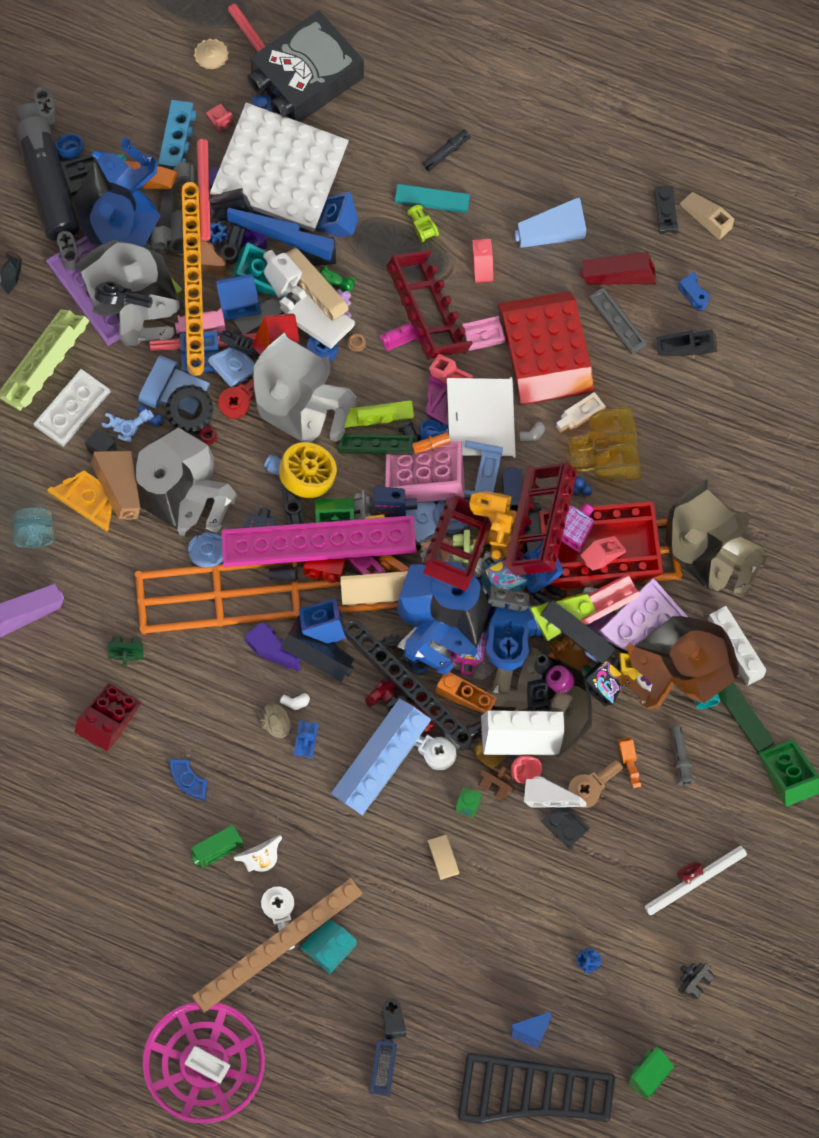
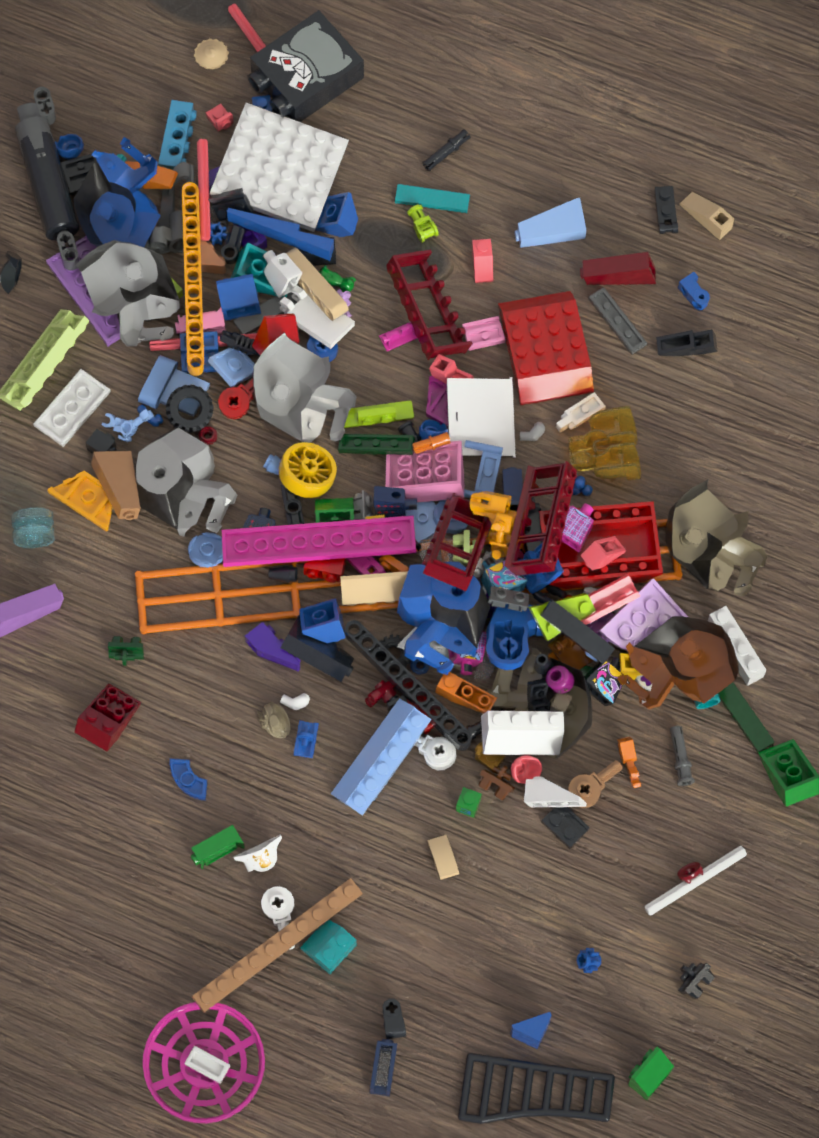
black piece [94,281,153,308] -> none
medium nougat plate [347,334,366,352] -> none

